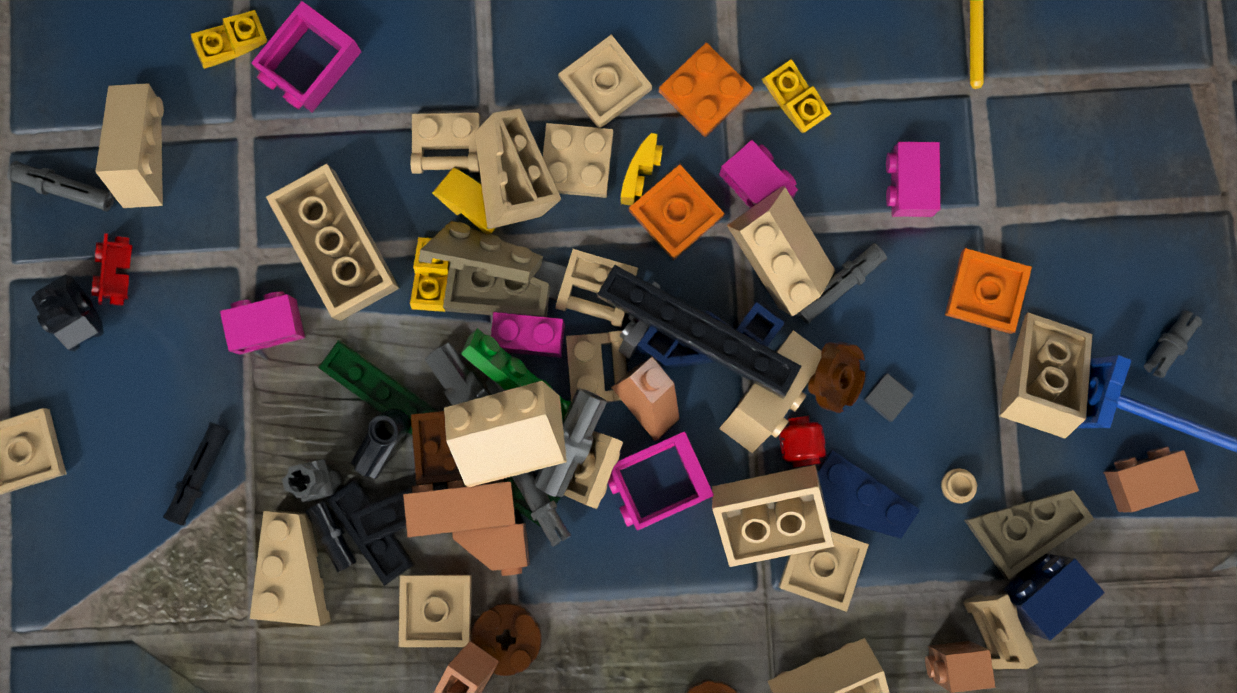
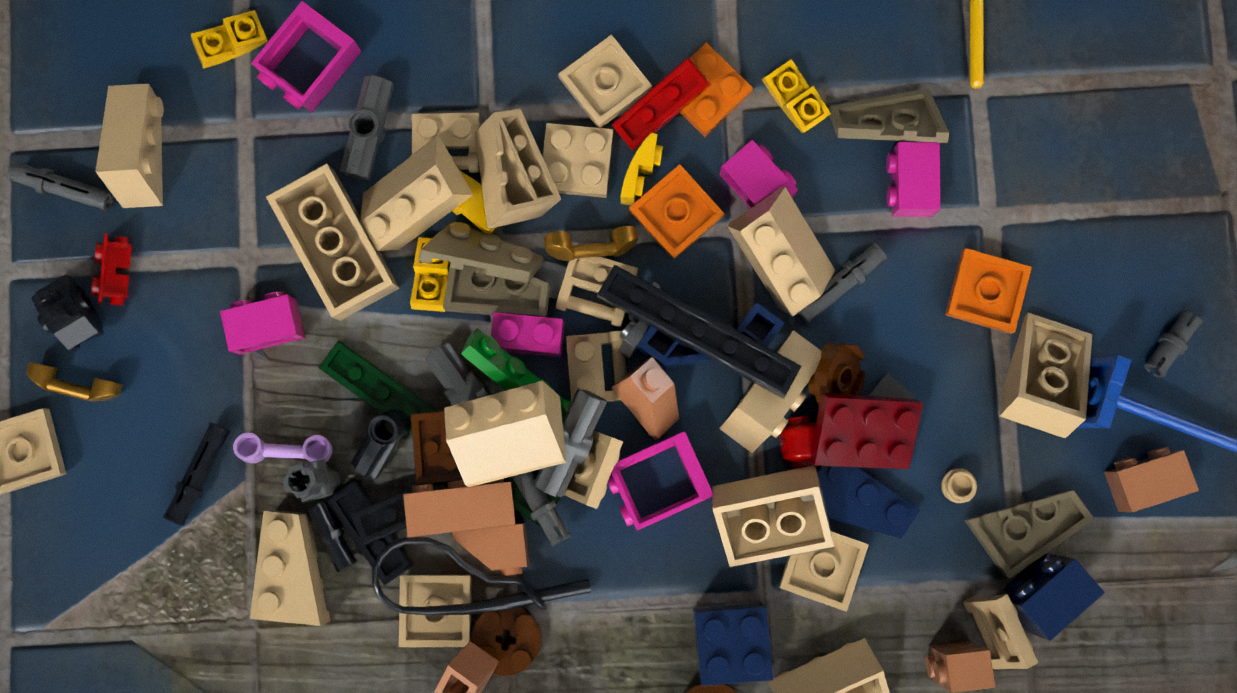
none -> pearl gold bar [26,362,123,402]
none -> lavender bar [233,433,332,463]
none -> dark grey piece [339,75,395,181]
none -> tan slope [360,137,473,251]
none -> black piece [372,537,591,615]
none -> pearl gold bar [543,226,638,261]
none -> red tile [612,57,711,151]
none -> dark blue brick [693,603,773,686]
none -> dark red plate [809,393,923,469]
none -> dark tan wing [829,88,949,143]

